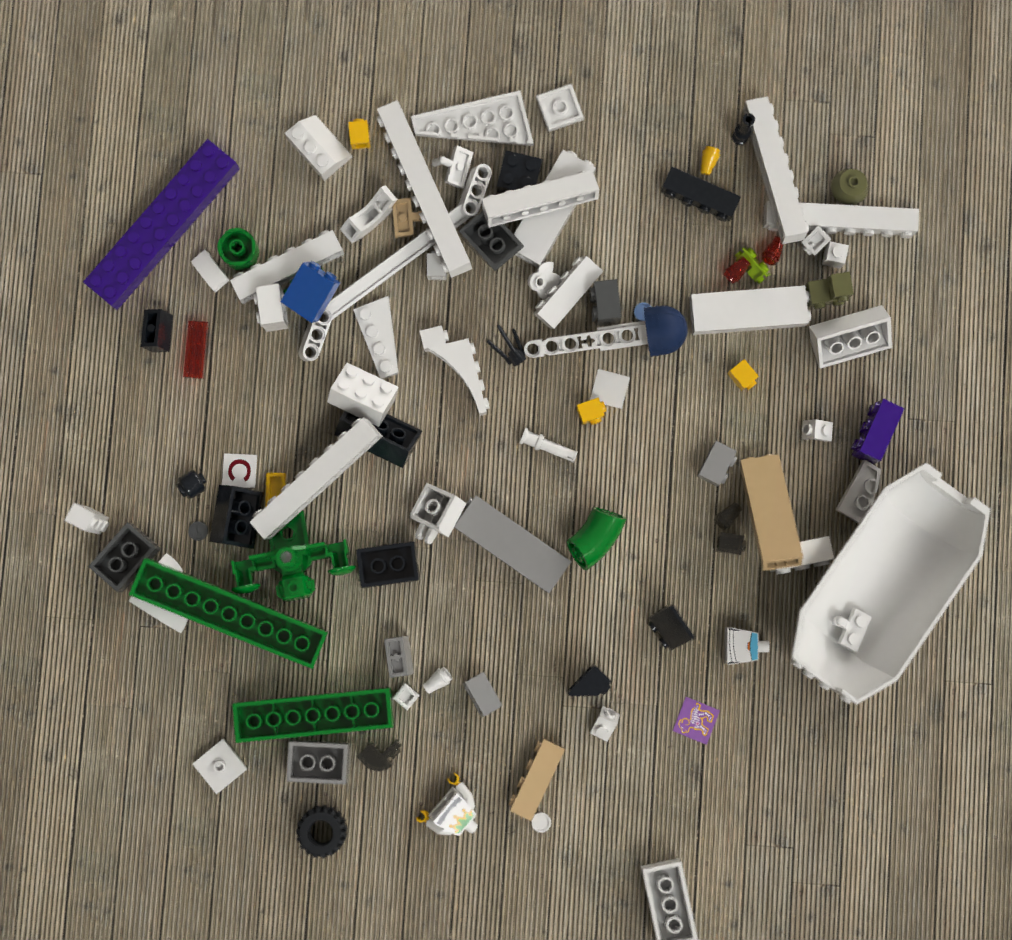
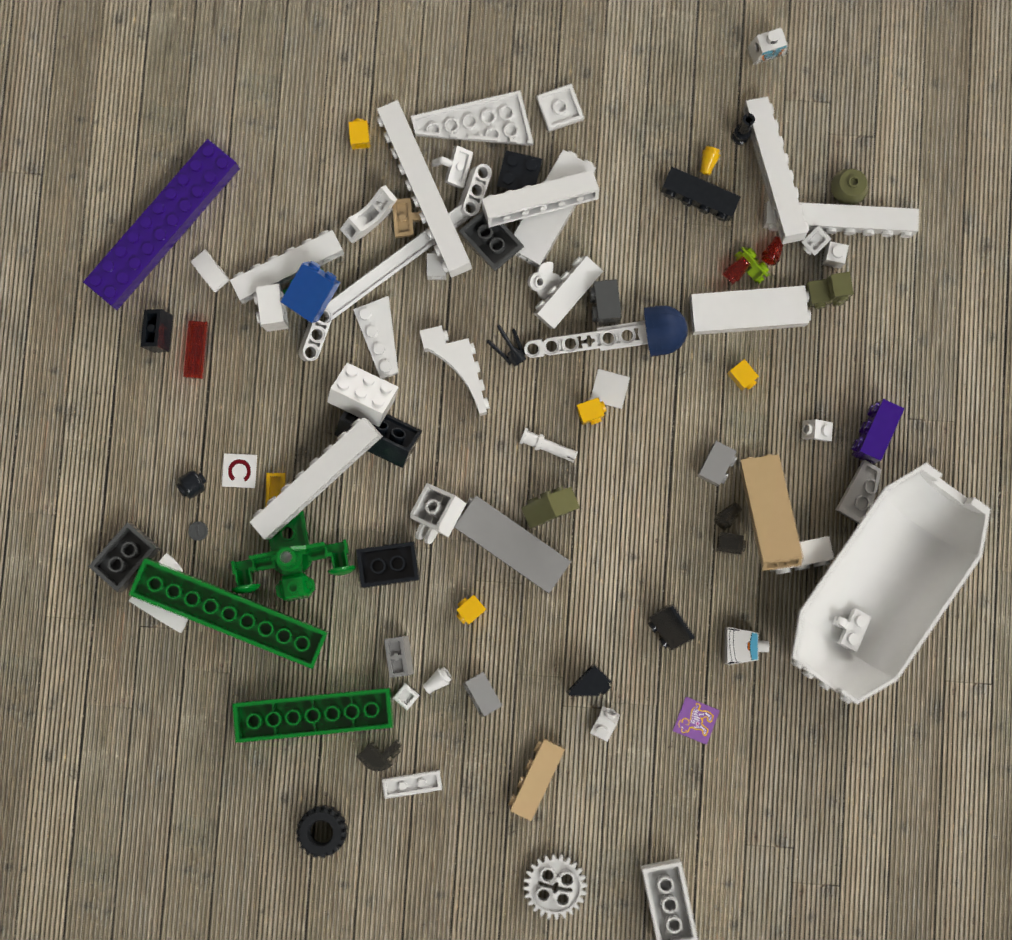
white brick [65,503,109,534] -> none
white plate [193,738,248,794] -> none
black slope [209,485,264,549] -> none
green brick [217,228,259,270] -> none
white slope [285,115,352,181] -> none
light grey brick [286,740,350,785] -> none
white torso [416,773,478,836] -> none
white piece [531,812,551,833] -> none
green brick [566,507,627,571] -> none
light blue piece [634,302,651,321] -> none
white slope [809,305,892,369] -> none
none -> white tile [382,770,443,799]
none -> yellow brick [456,595,487,624]
none -> olive brick [521,486,580,529]
none -> white gear [523,853,587,920]
none -> white torso [747,28,788,65]

